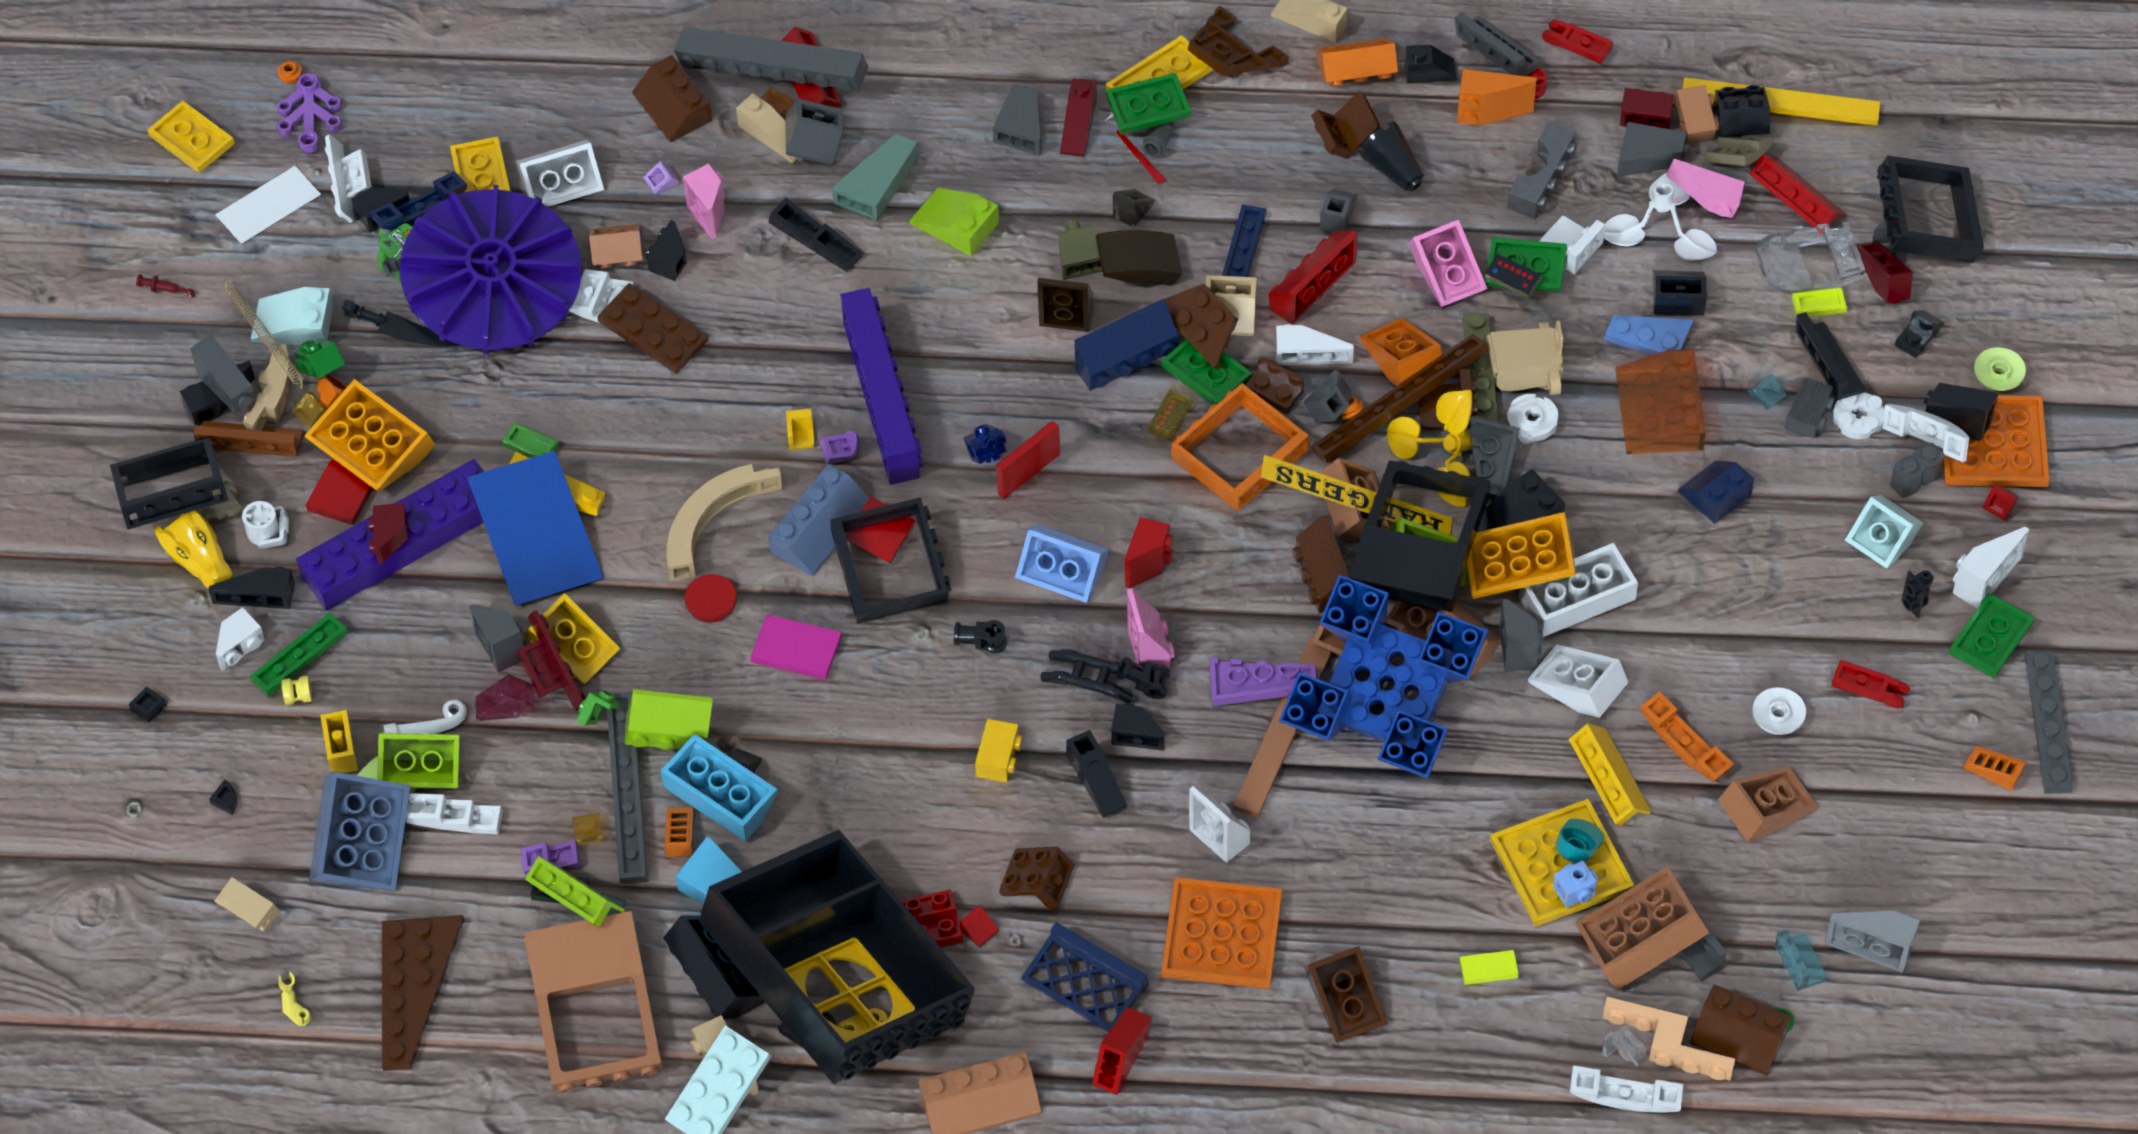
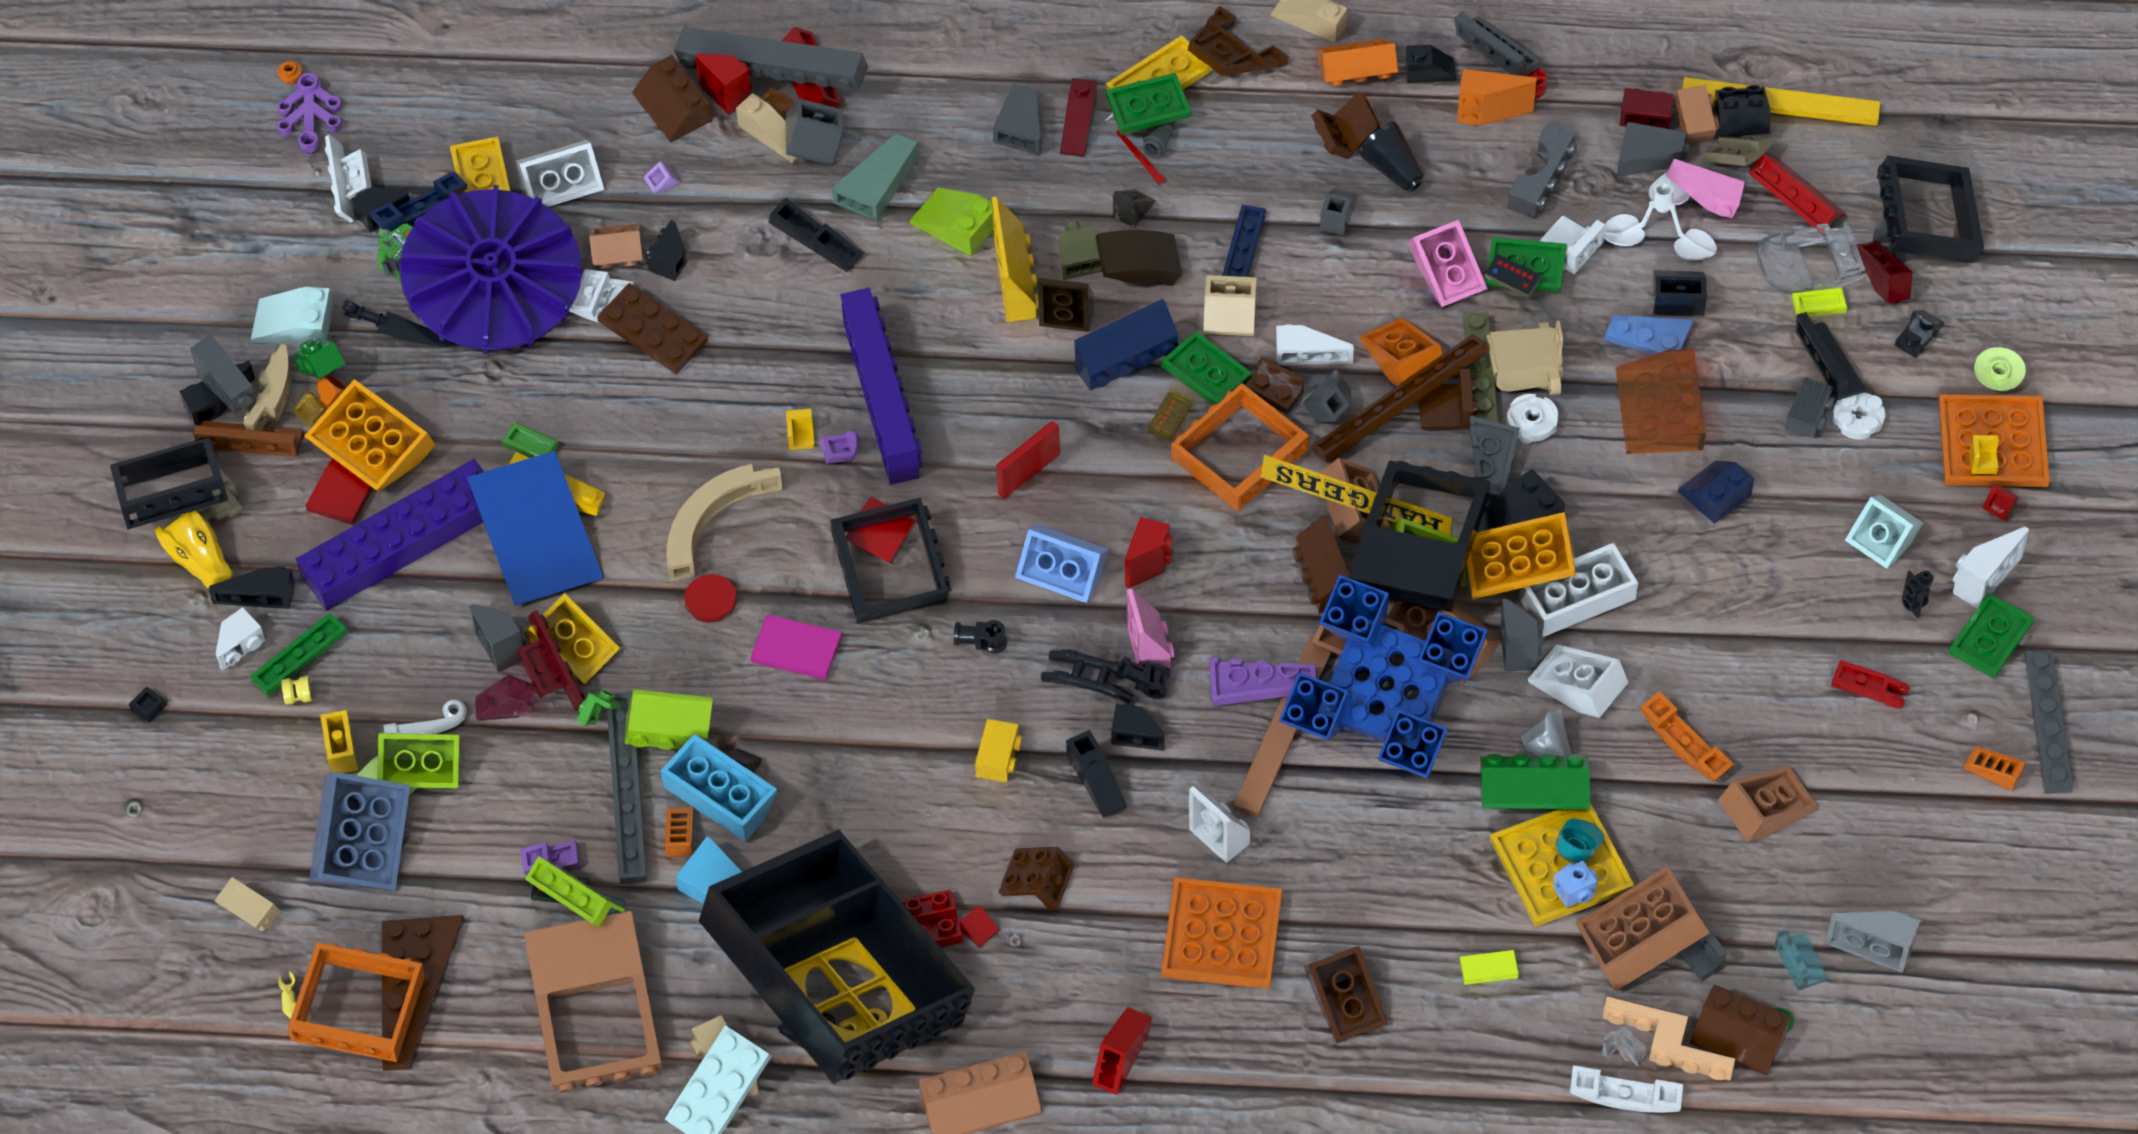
dark red piece [136,274,195,297] -> none
yellow plate [147,100,235,174] -> none
black tile [209,779,237,815] -> none
white sticker [215,166,321,244] -> none
tan piece [225,280,303,388] -> none
white piece [242,501,289,549] -> none
dark red slope [369,503,408,563] -> none
white slope [405,793,503,835] -> none
clear yellow plate [572,813,604,845] -> none
black slope [663,915,765,1019] -> none
bright pink slope [683,164,726,240] -> none
sand blue slope [768,464,869,577] -> none
clear blue brick [963,424,1007,464] -> none
dark blue fence [1021,922,1150,1032] -> none
reddish brown wing [1164,283,1238,370] -> none
red slope [1268,230,1357,324] -> none
orange plate [1341,397,1364,419] -> none
yellow plant [1386,390,1472,507] -> none
red hinge [1542,19,1613,64] -> none
yellow panel [1569,723,1652,826] -> none
clear light blue slope [1747,374,1787,409] -> none
white dish [1752,687,1806,735] -> none
white slope [1882,404,1969,462] -> none
dark grey brick [1890,443,1944,498] -> none
black slope [1924,383,1998,441] -> none
none -> orange window [287,942,425,1062]
none -> red slope [695,53,752,115]
none -> yellow slope [992,197,1038,322]
none -> green slope [1479,754,1591,809]
none -> light grey hat [1520,709,1571,757]
none -> yellow panel [1969,435,1999,474]

